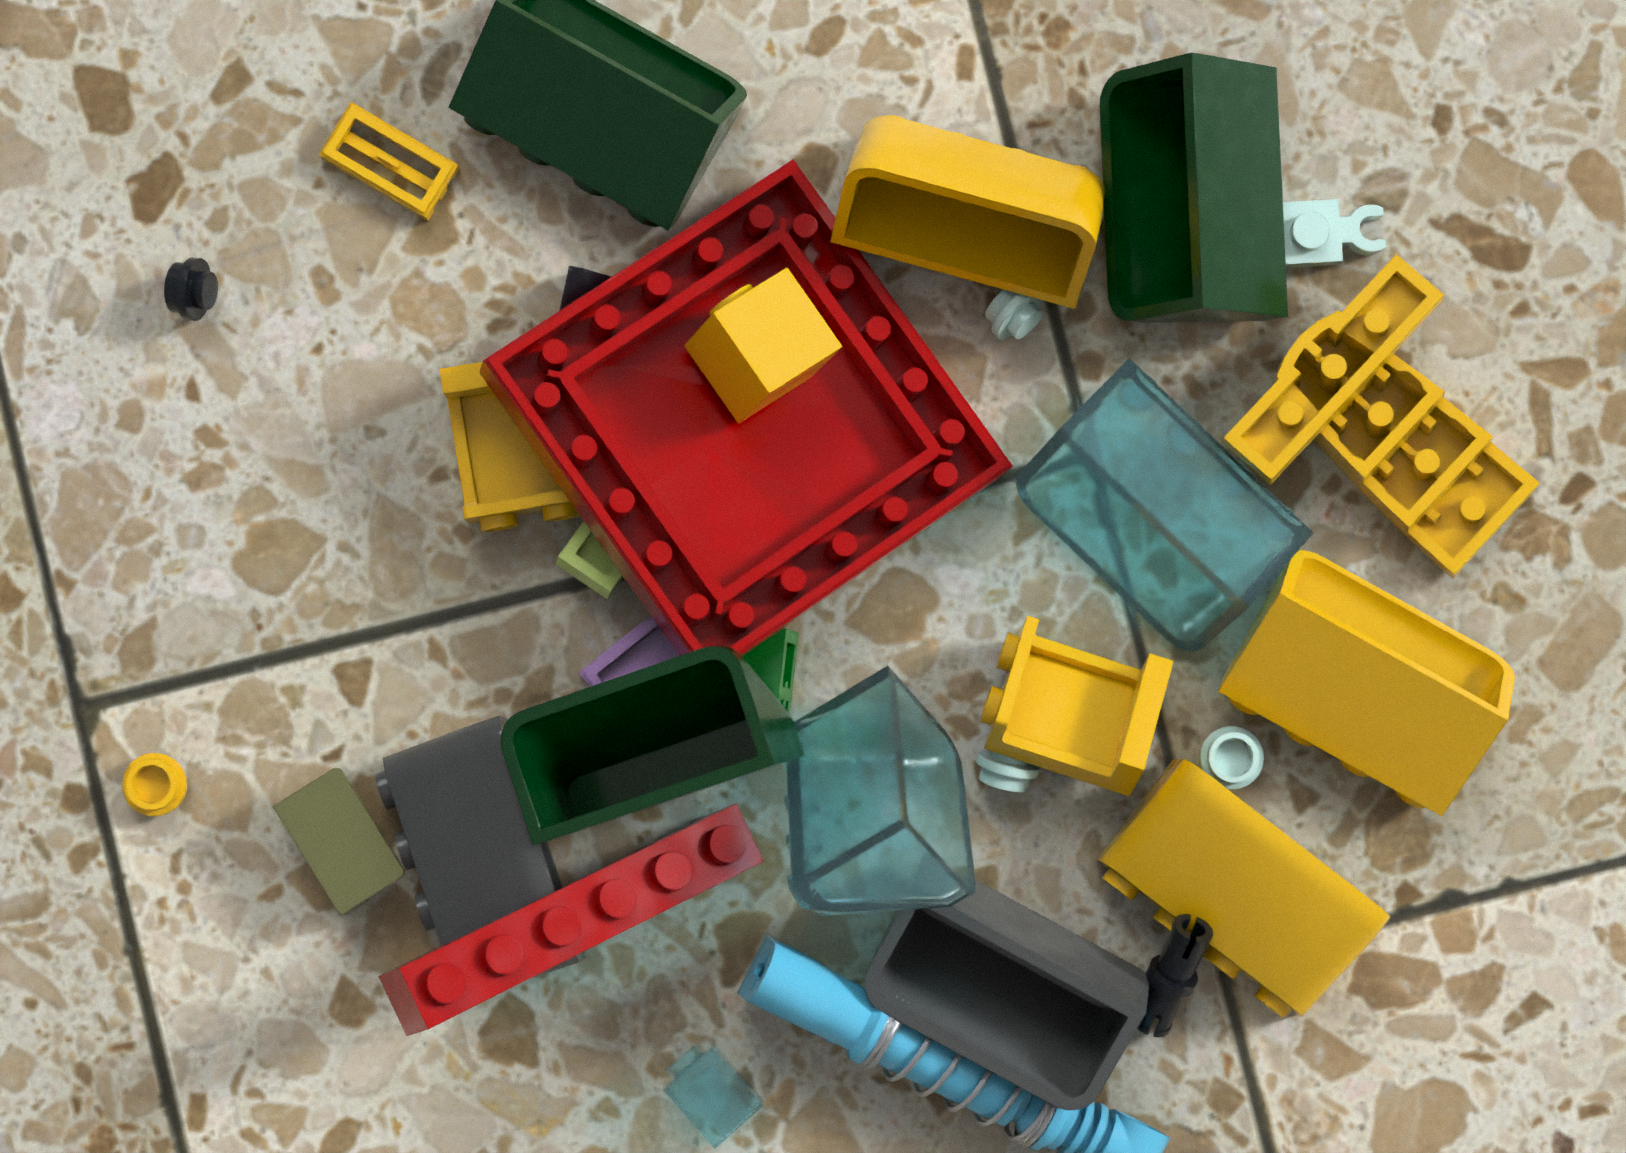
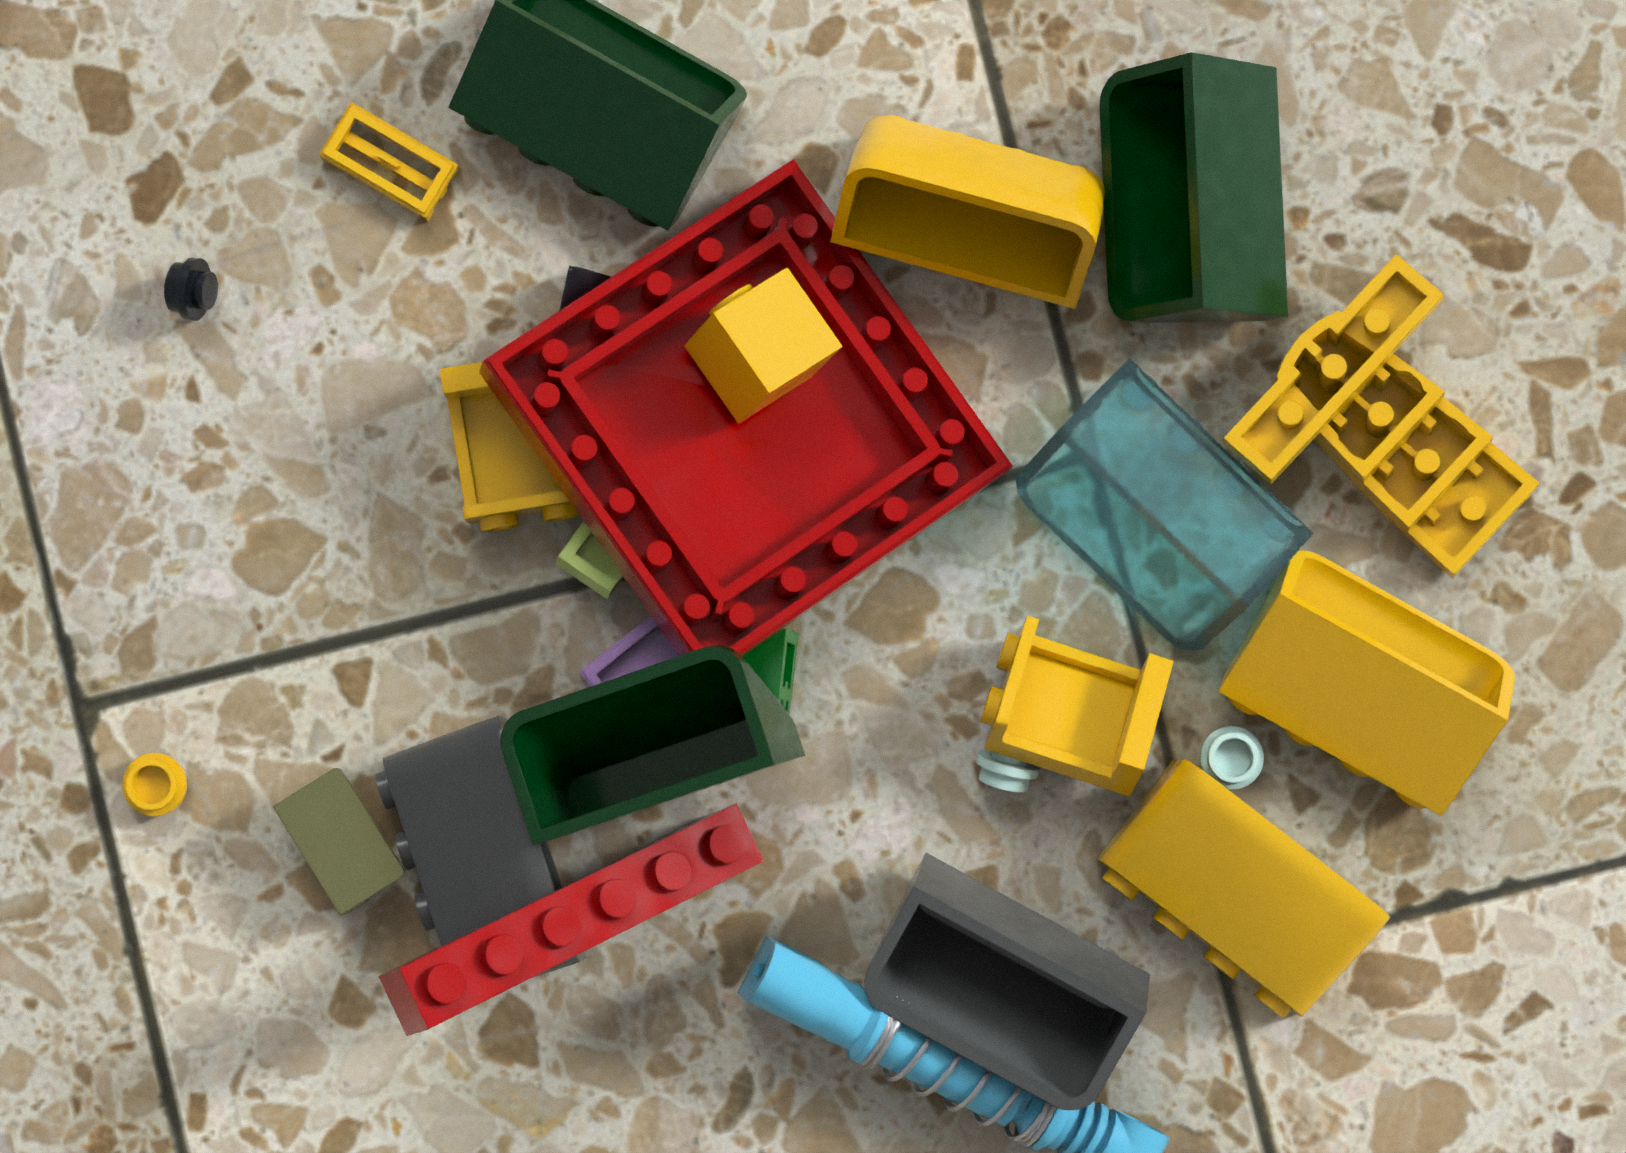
clear light blue brick [664,1043,764,1149] -> none
clear light blue windscreen [783,665,976,916] -> none
light aqua plate [985,290,1043,340] -> none
black pin [1137,914,1213,1038] -> none
light aqua plate [1283,199,1386,268] -> none

